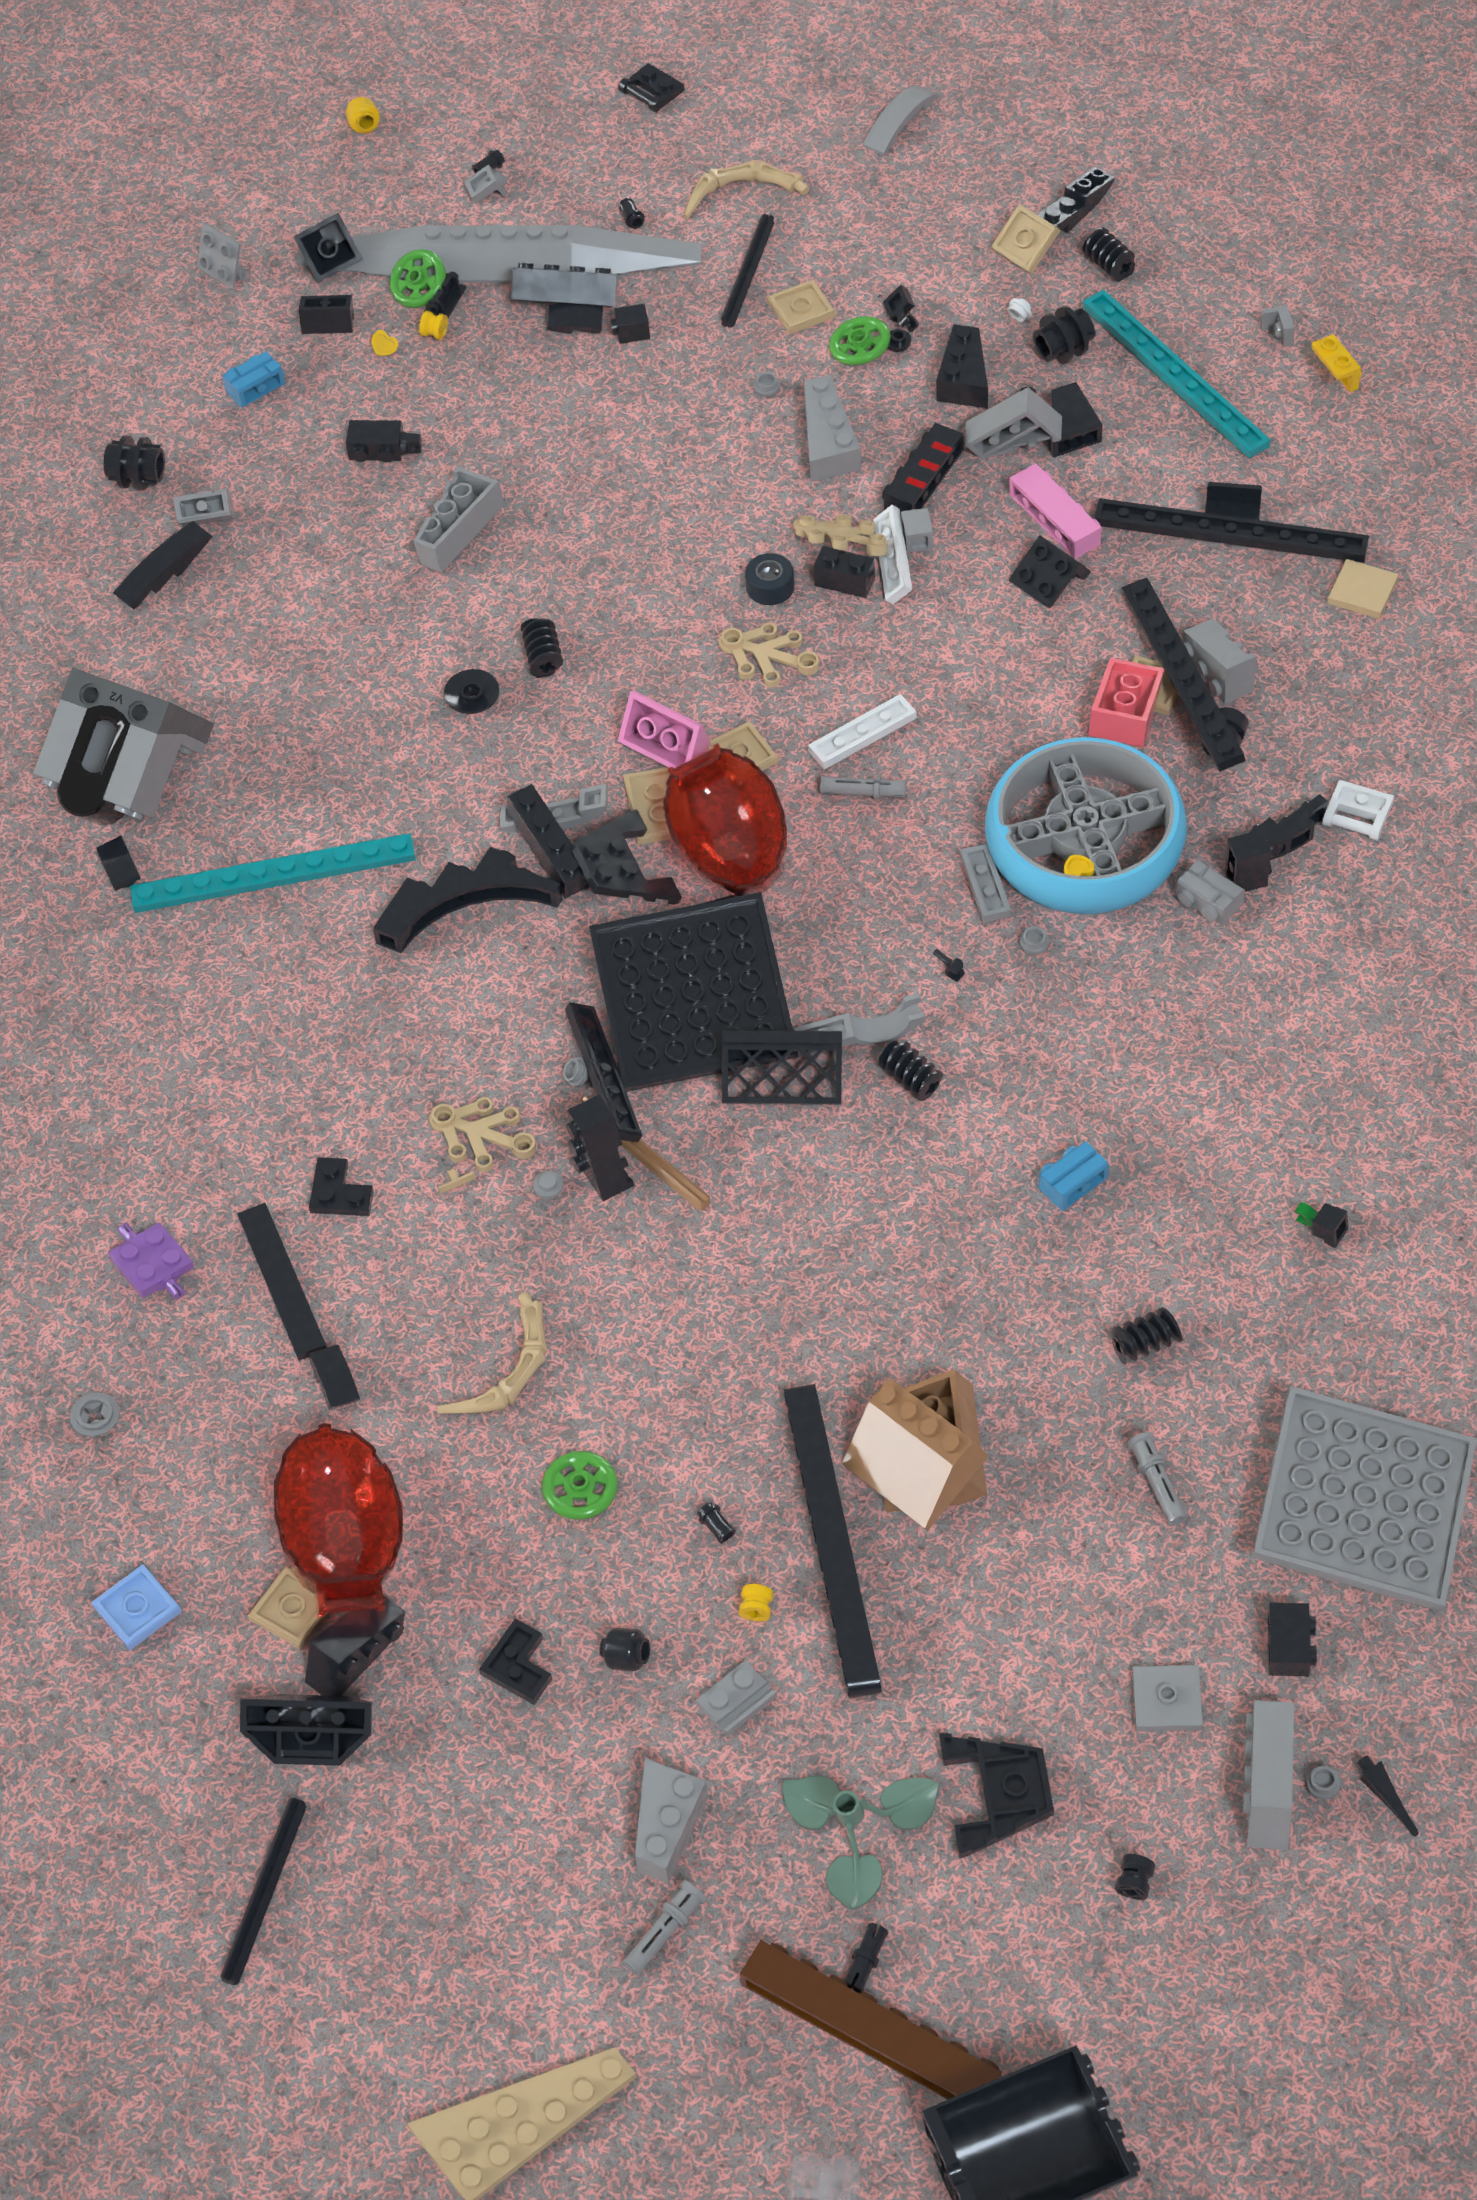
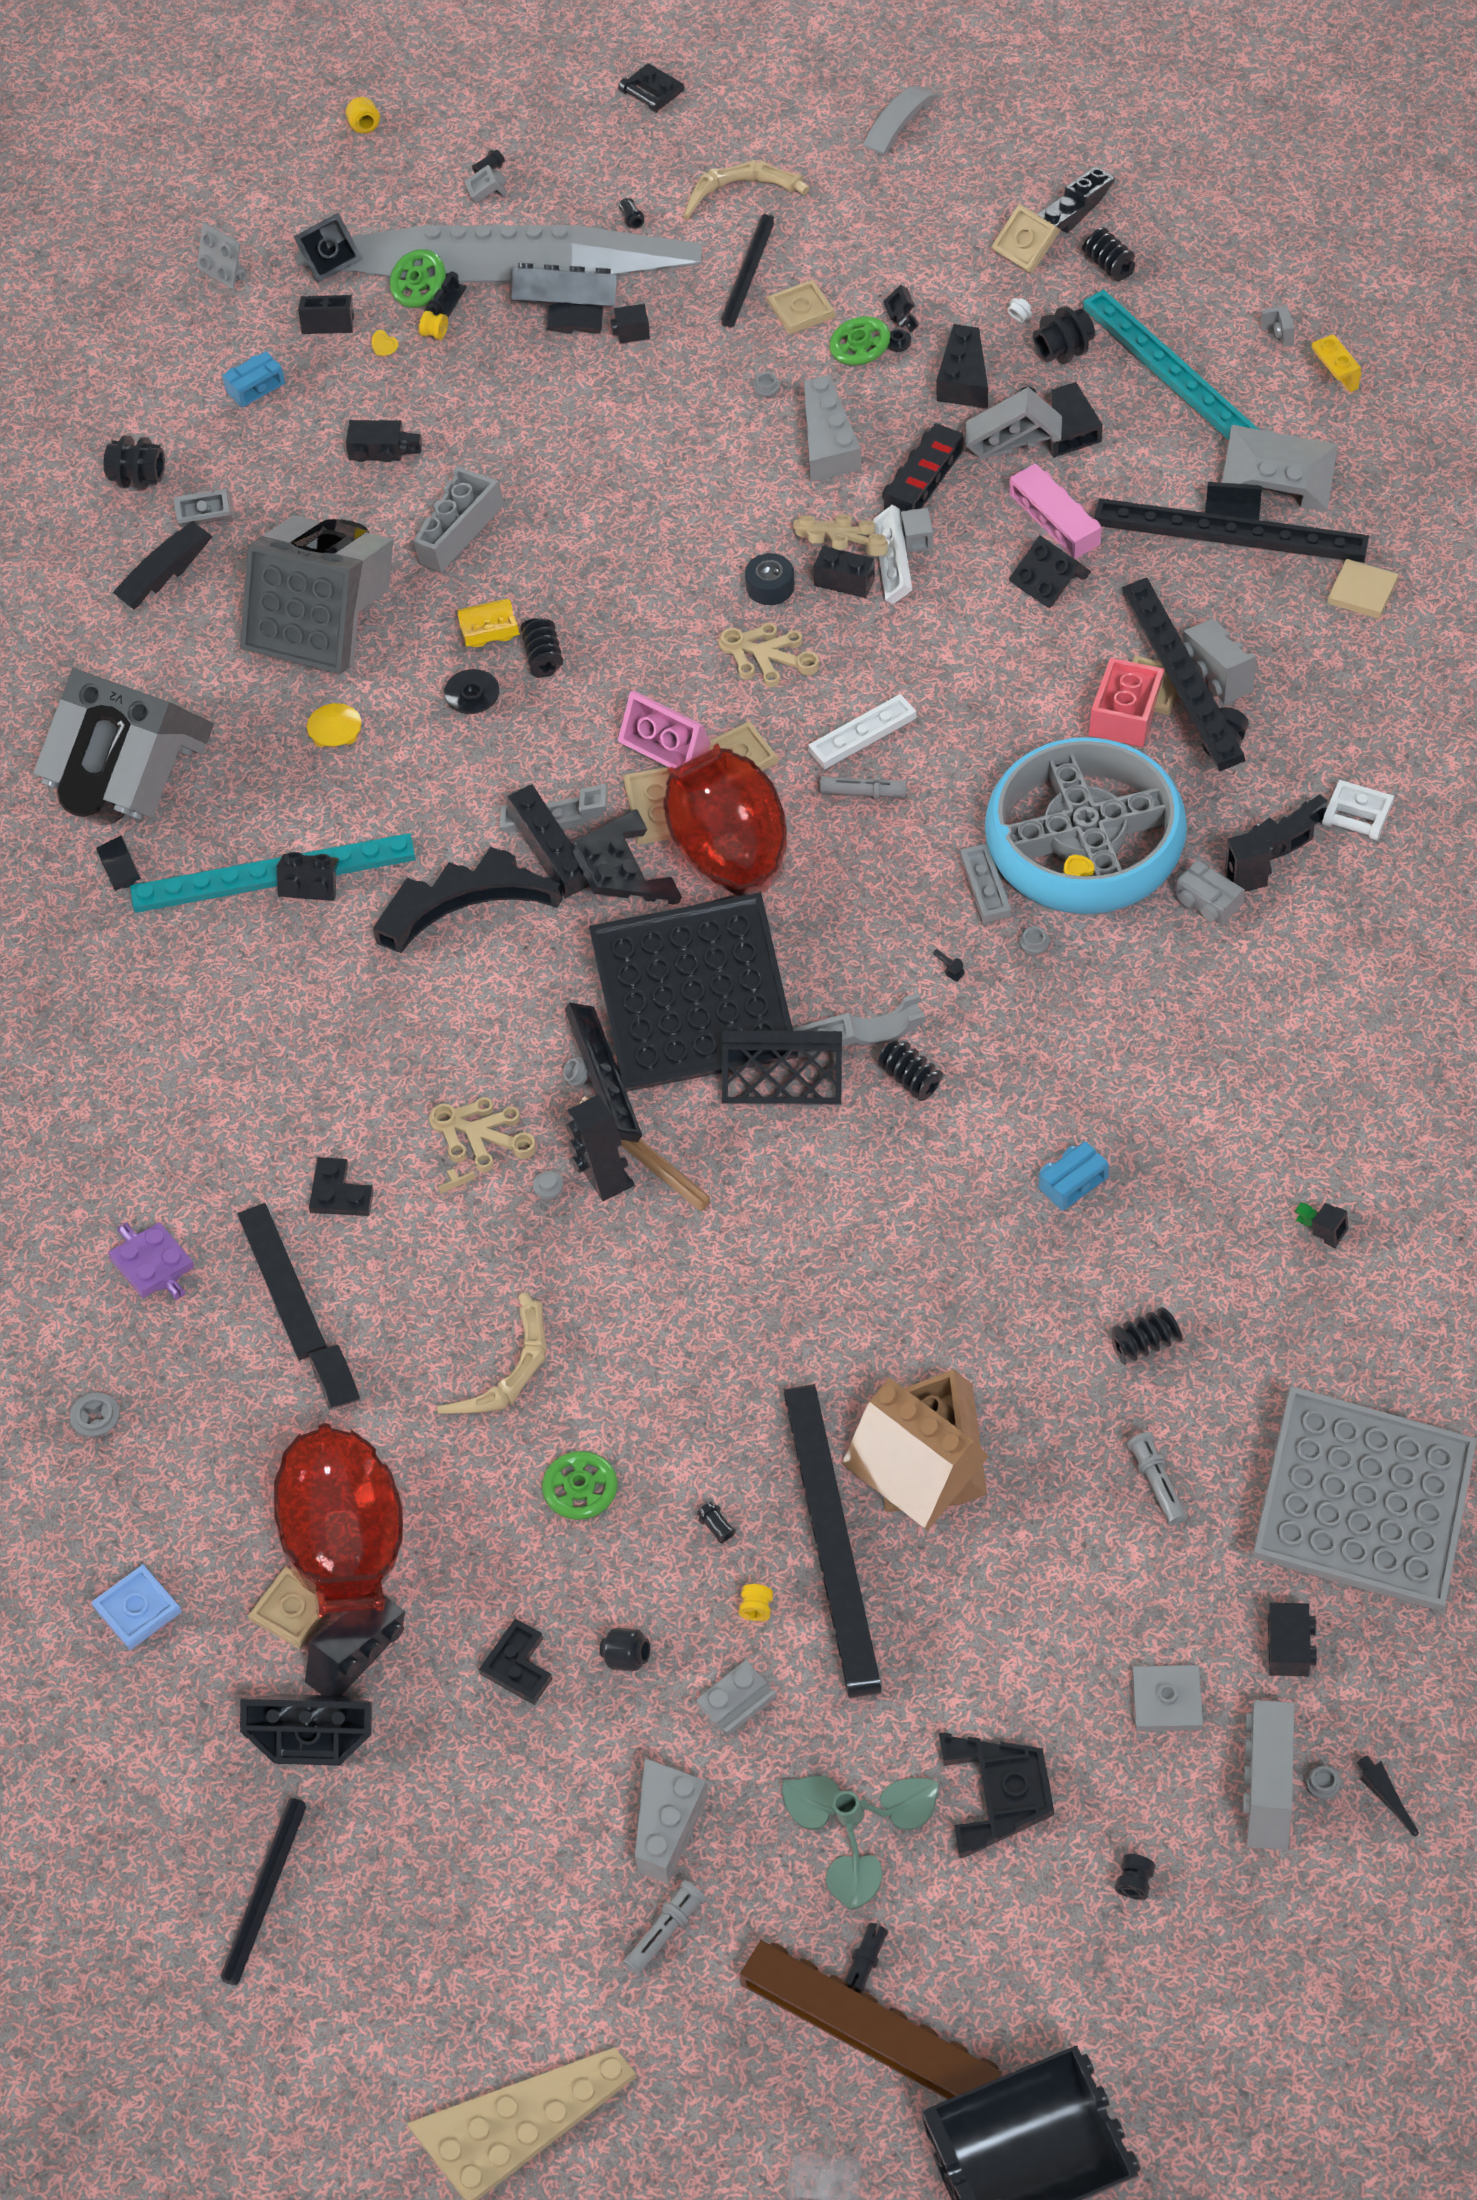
none -> dark grey piece [240,515,394,674]
none -> black bracket [277,852,339,901]
none -> yellow dish [307,703,362,747]
none -> yellow bracket [457,598,520,647]
none -> light grey slope [1222,425,1338,511]

